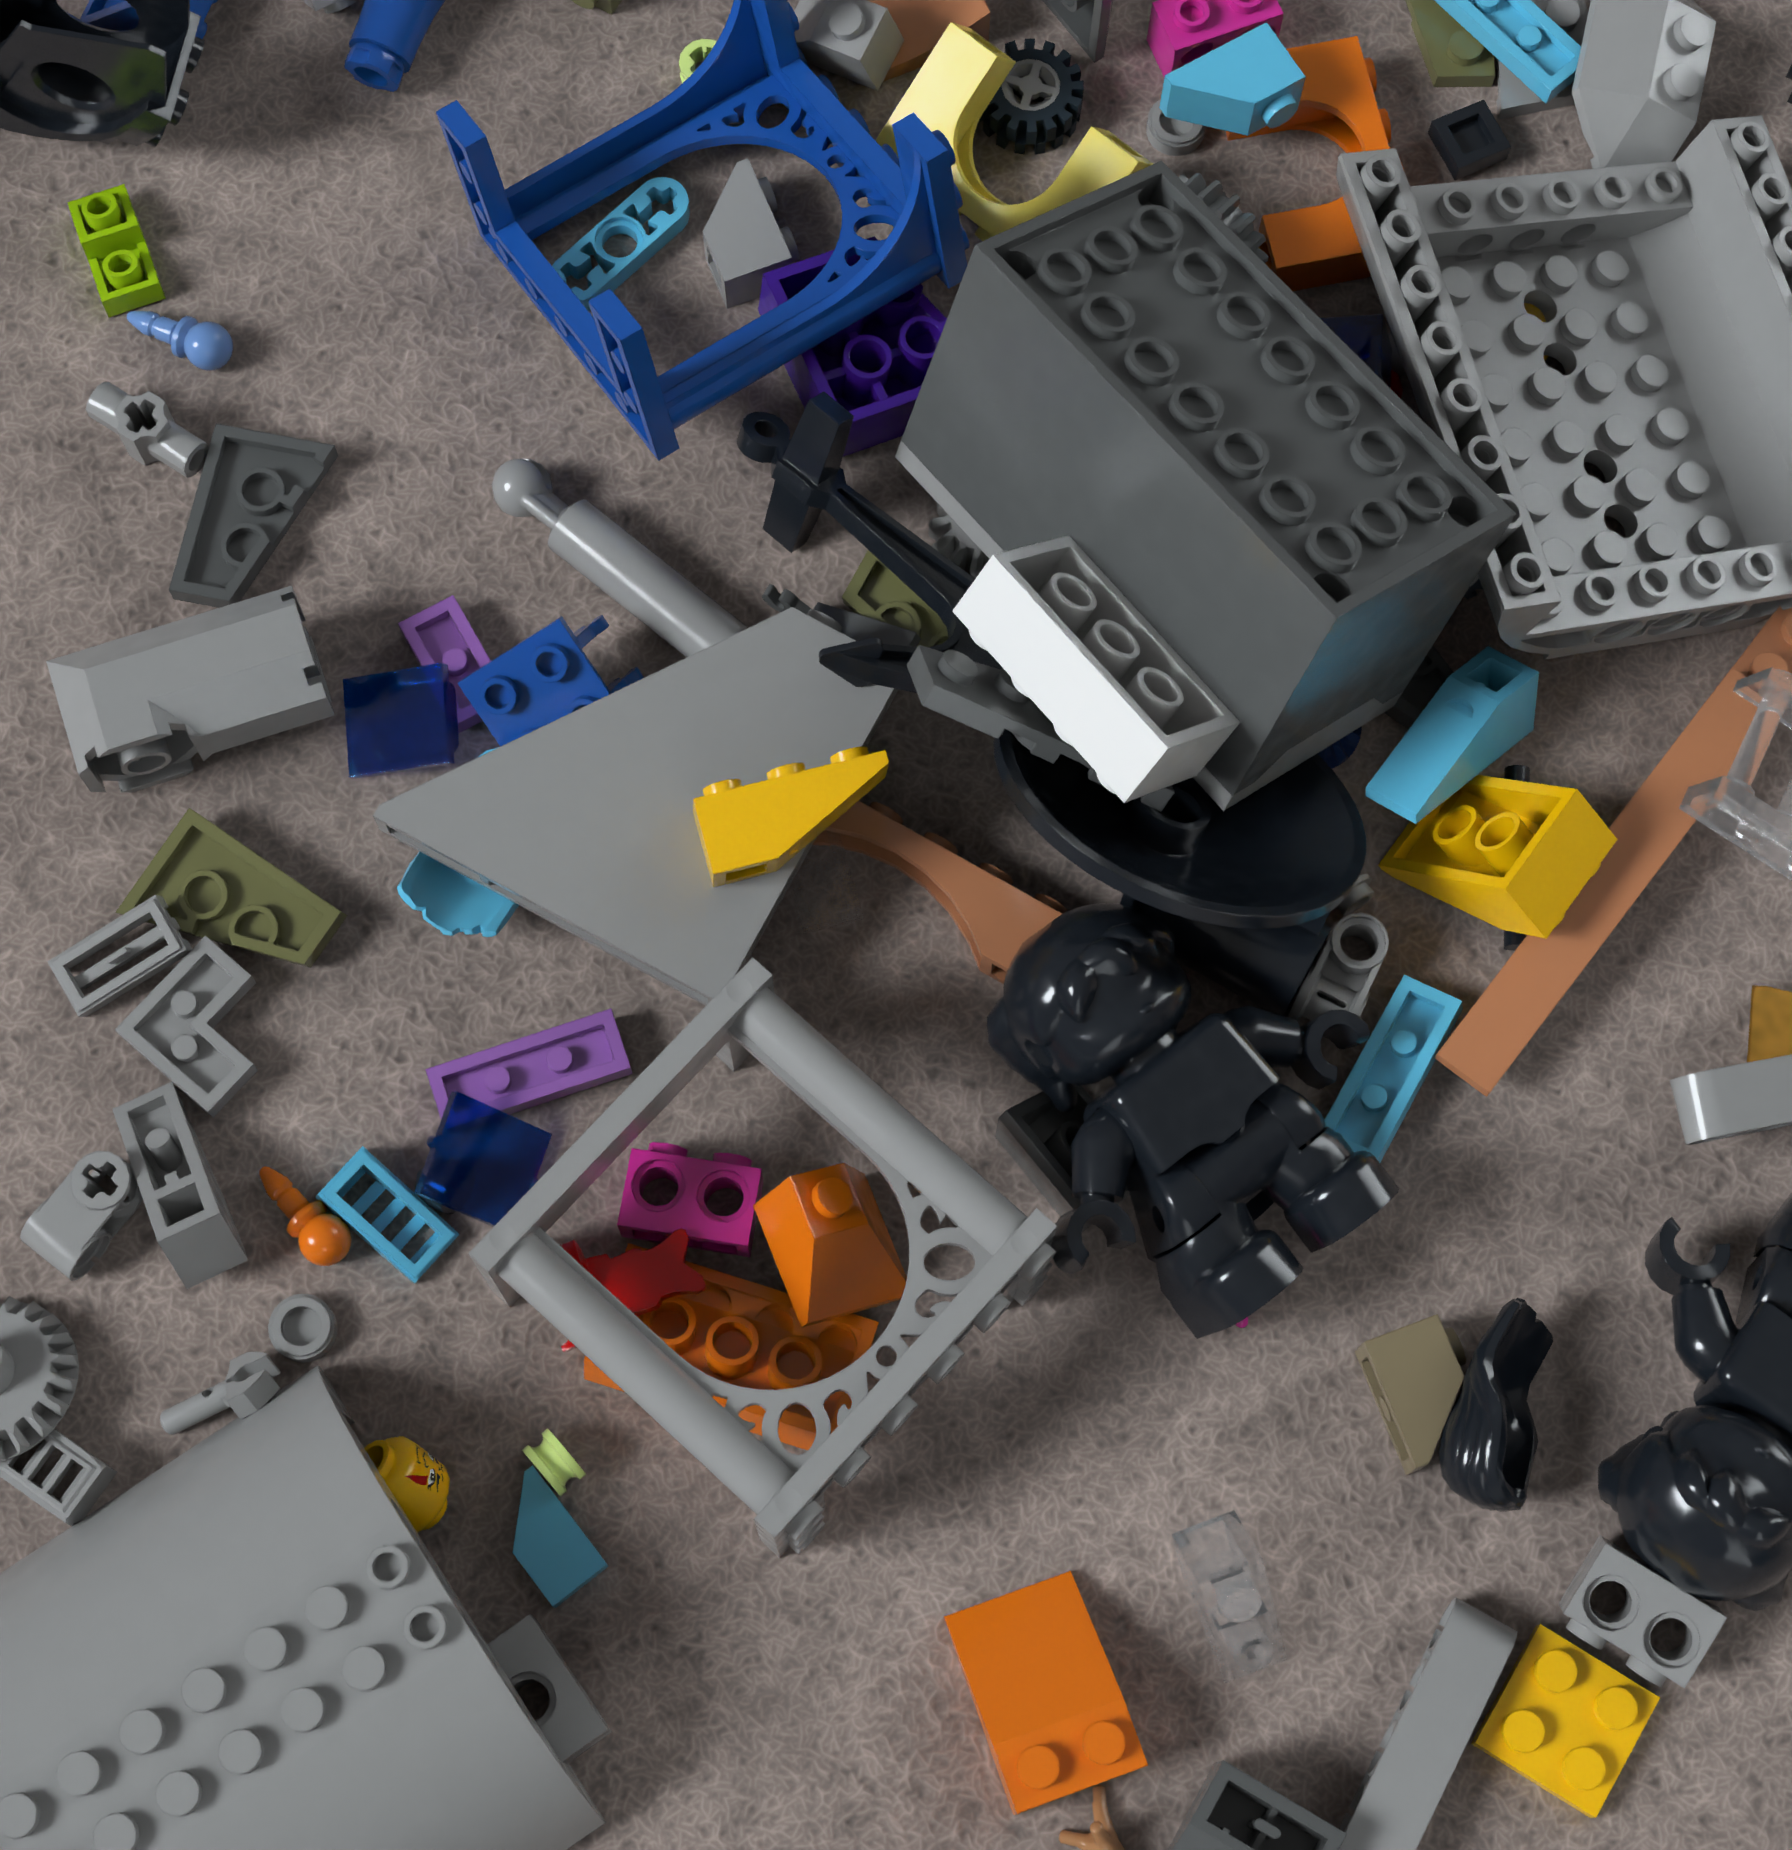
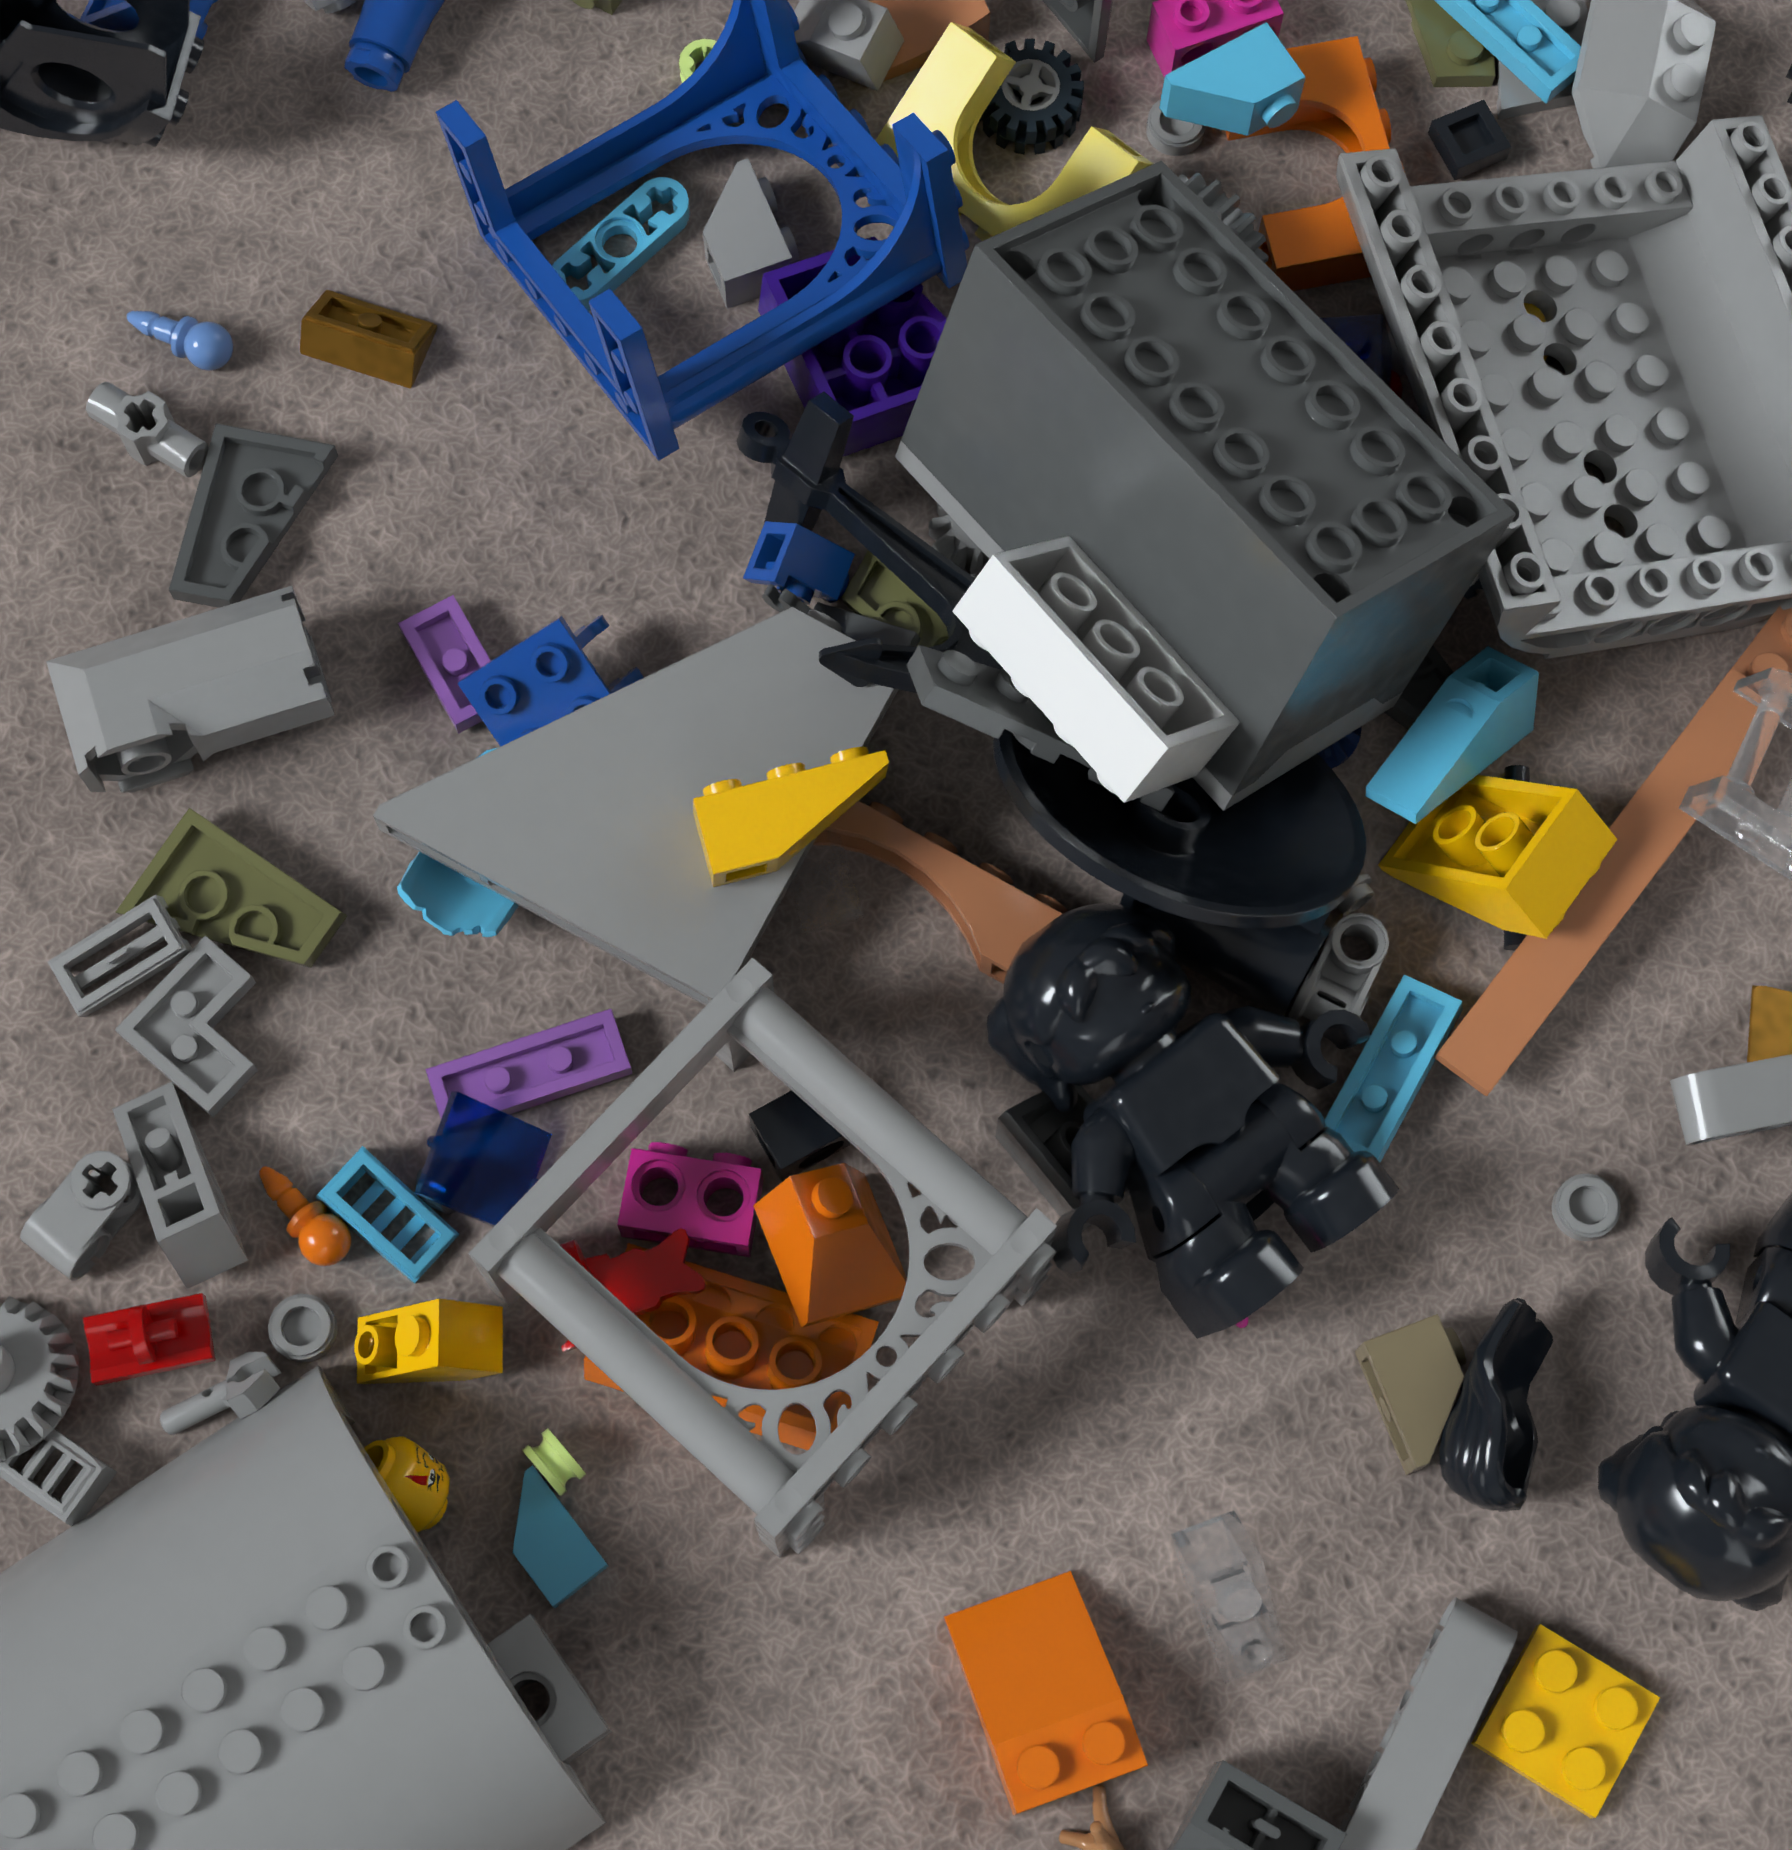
lime slope [67,184,166,317] -> none
clear blue piece [343,663,459,778] -> none
light grey piece [492,459,749,657] -> none
light grey brick [1559,1535,1727,1688] -> none
none -> red hips [83,1293,216,1386]
none -> pearl gold slope [300,290,437,389]
none -> yellow slope [354,1299,503,1384]
none -> blue brick [743,521,855,605]
none -> black brick [749,1090,850,1182]
none -> light grey tile [1552,1174,1621,1241]

